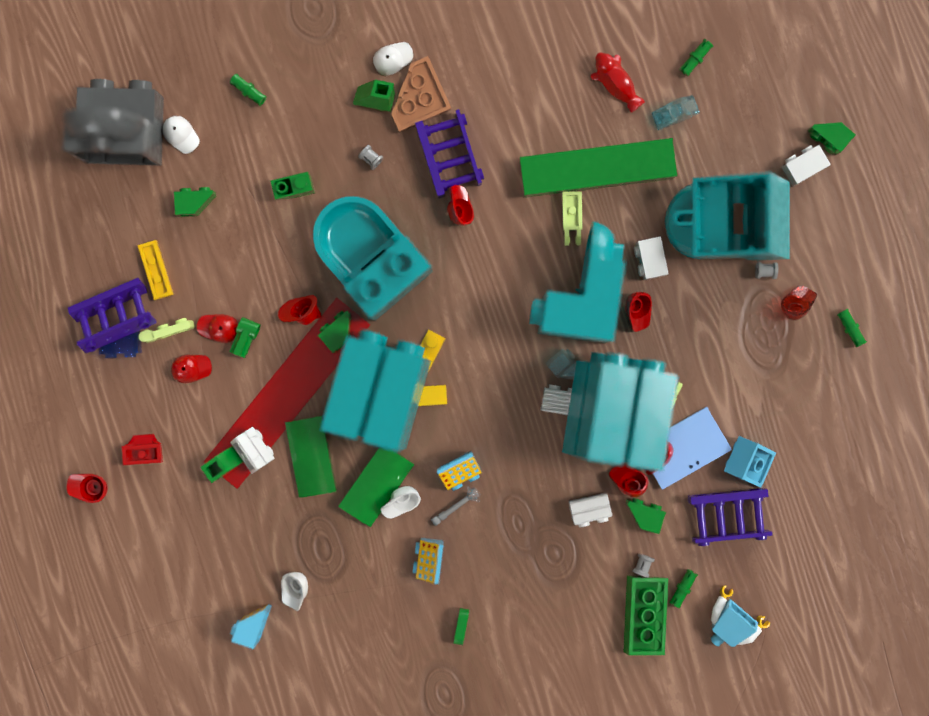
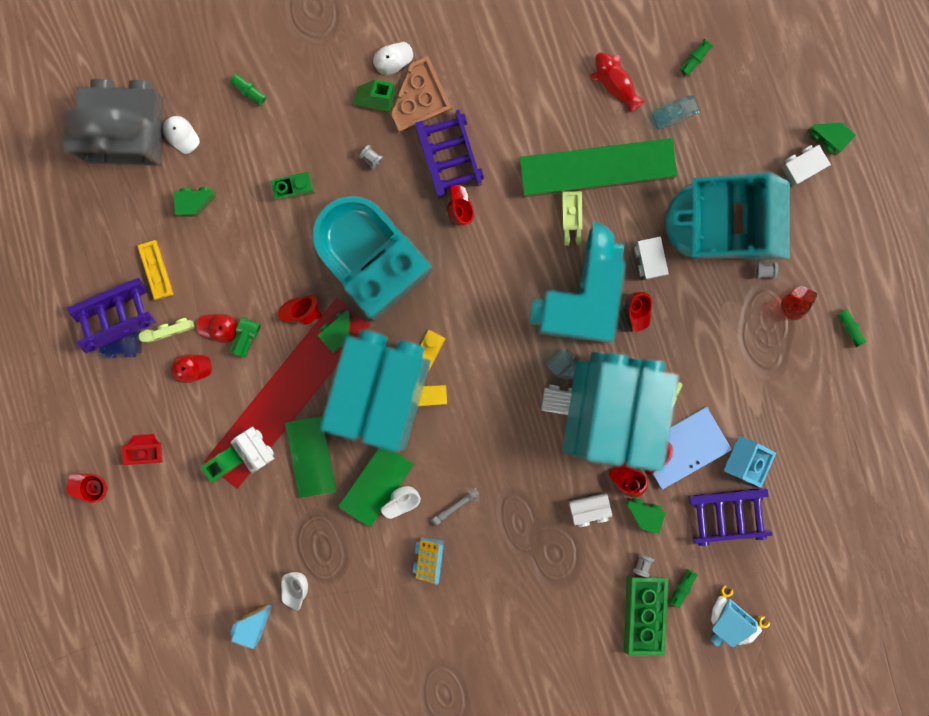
slope [437,451,482,491] -> none
green beam [453,608,469,645] -> none

